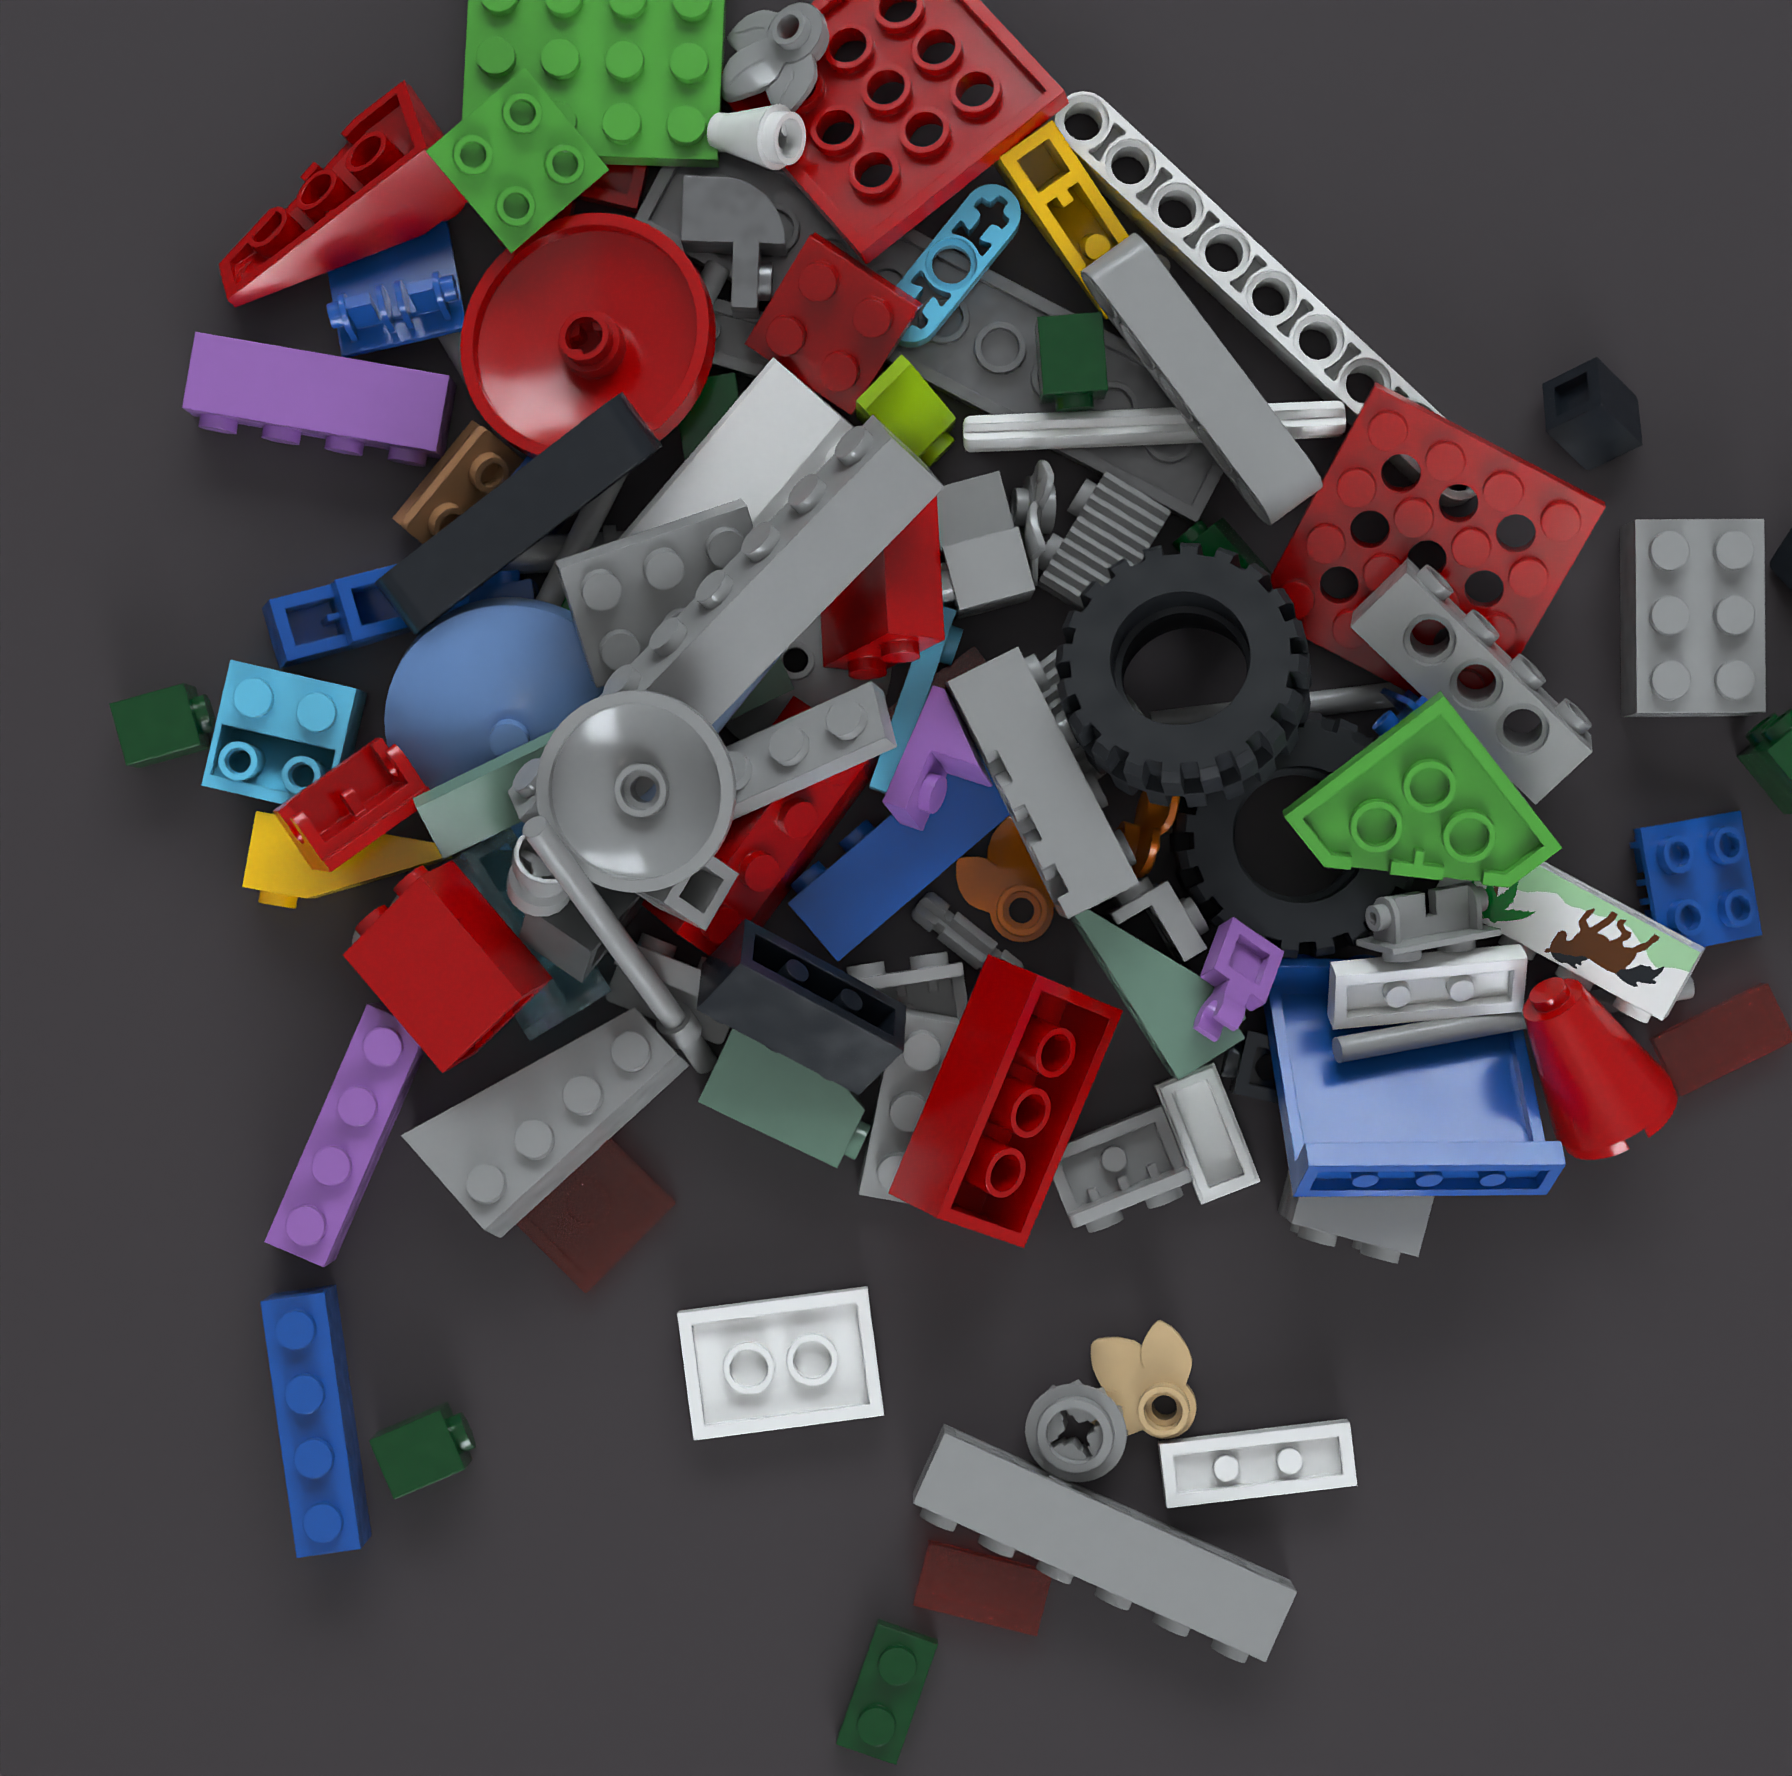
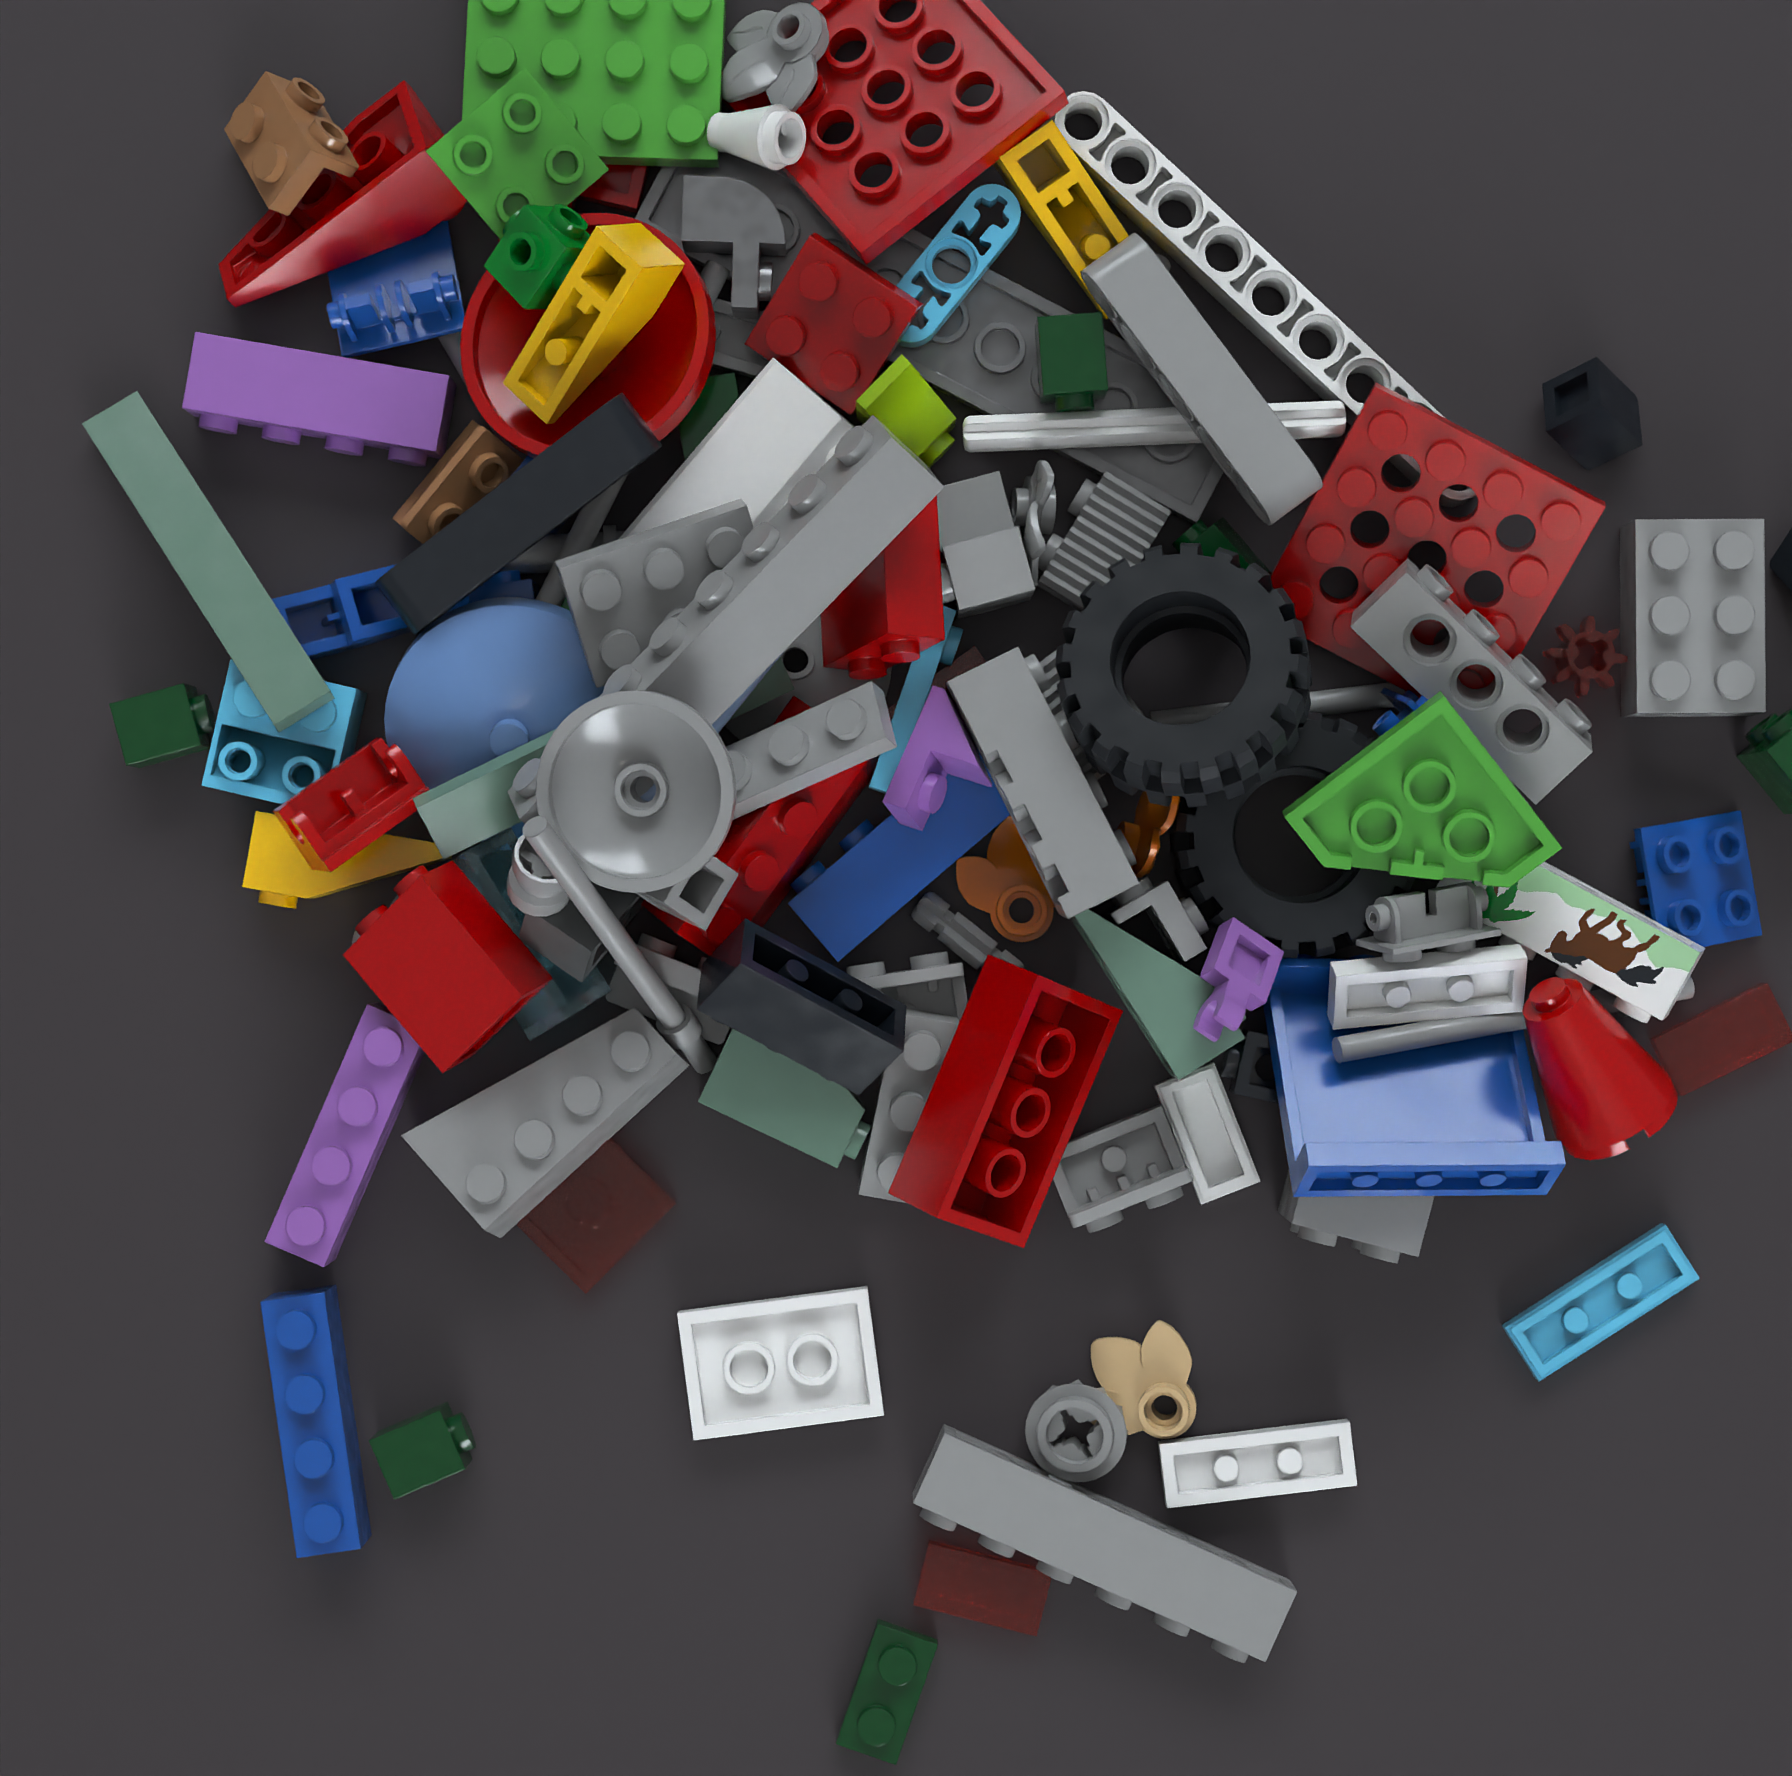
none -> sand green tile [82,391,335,732]
none -> medium nougat bracket [224,71,359,216]
none -> green brick [484,204,591,309]
none -> yellow slope [503,223,685,424]
none -> medium azure tile [1501,1223,1700,1381]
none -> clear red gear [1543,616,1628,697]

